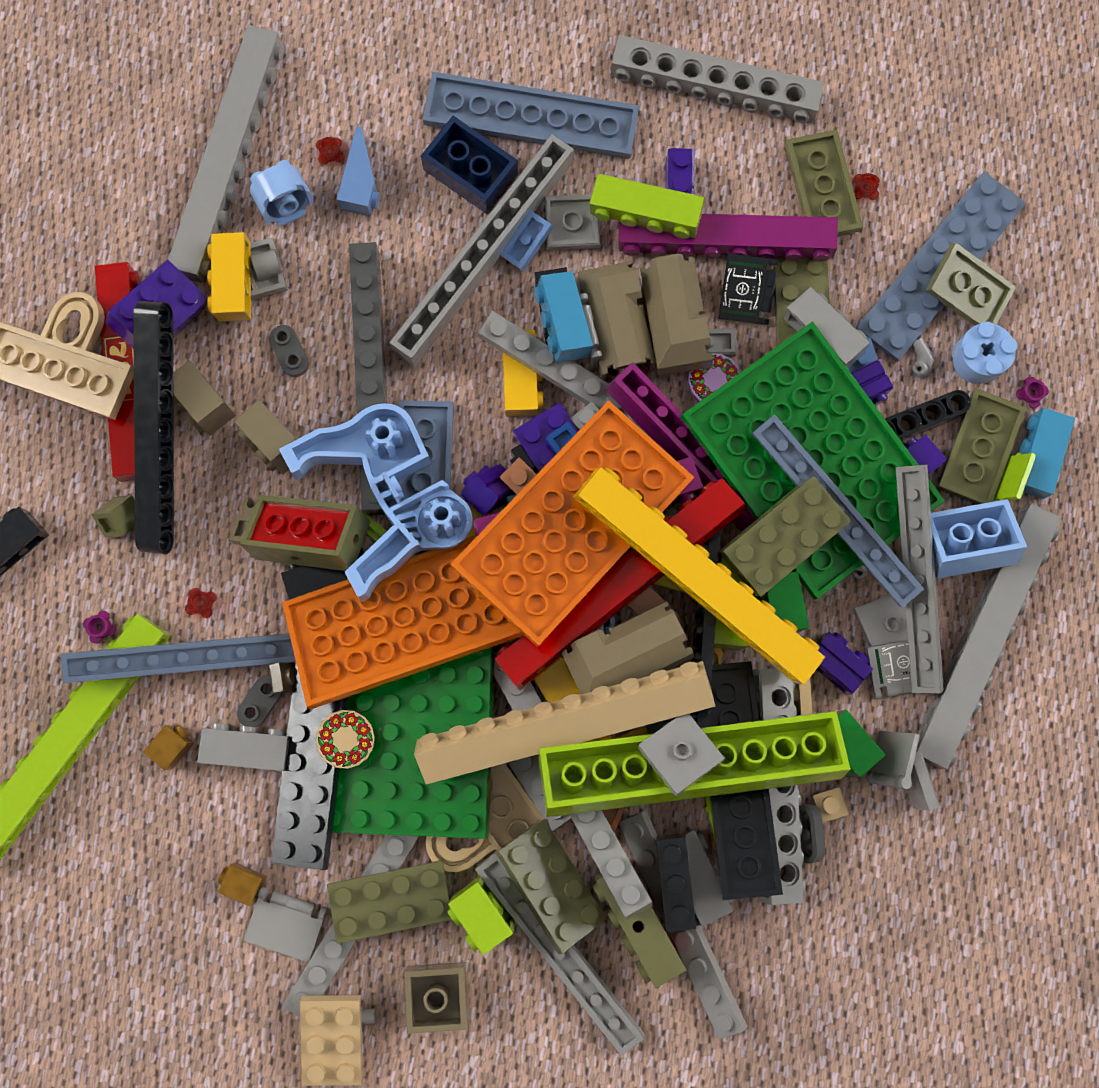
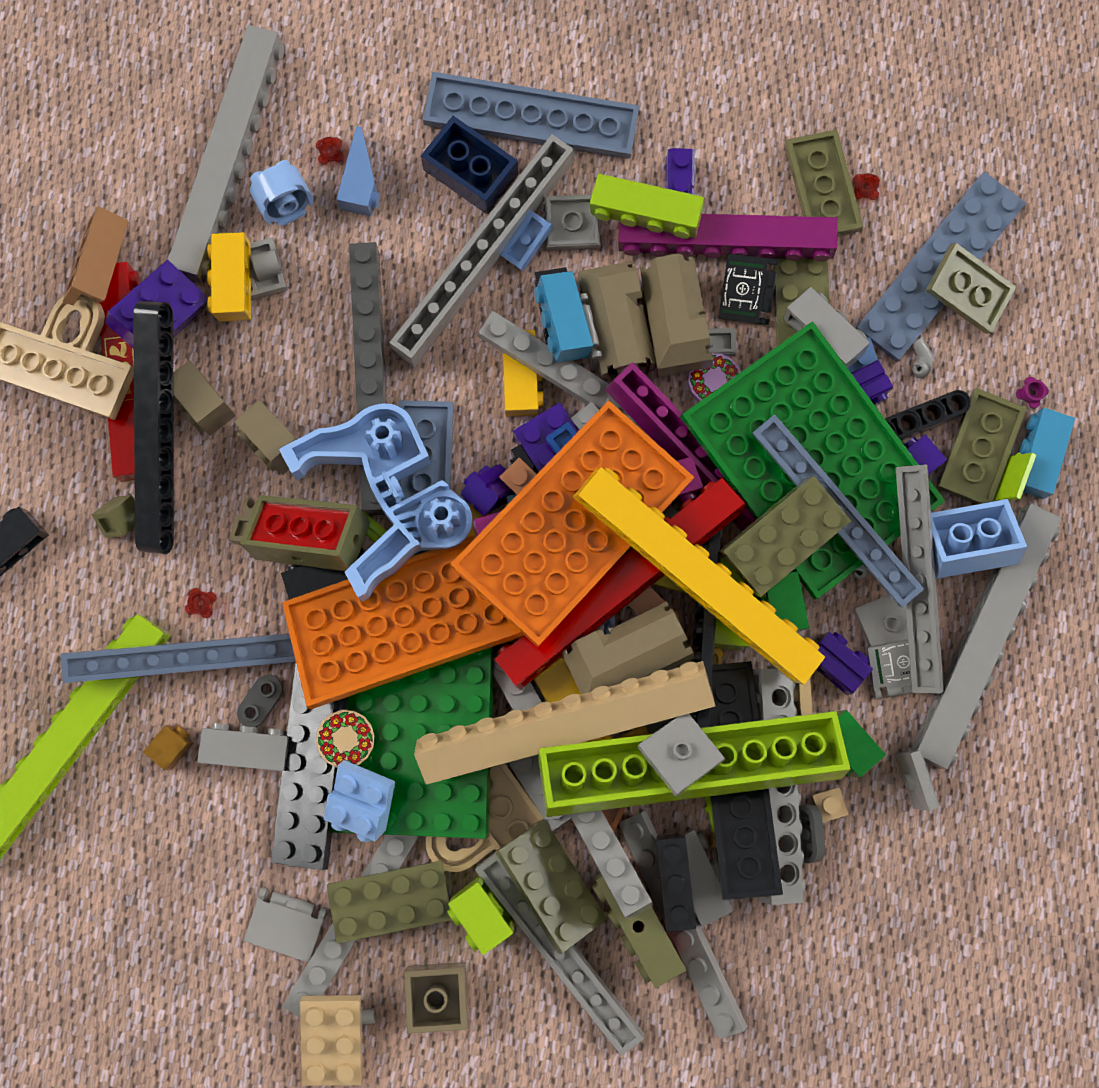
magenta plate [83,611,116,644] -> none
pearl gold brick [218,863,267,906] -> none
dark grey plate [269,325,309,377] -> none
dark tan plate [269,663,296,693] -> none
light grey brick [610,35,824,123] -> none
light grey piece [866,731,920,789] -> none
light blue brick [952,321,1017,384] -> none
none -> medium nougat panel [63,206,128,306]
none -> light blue plate [324,760,395,842]

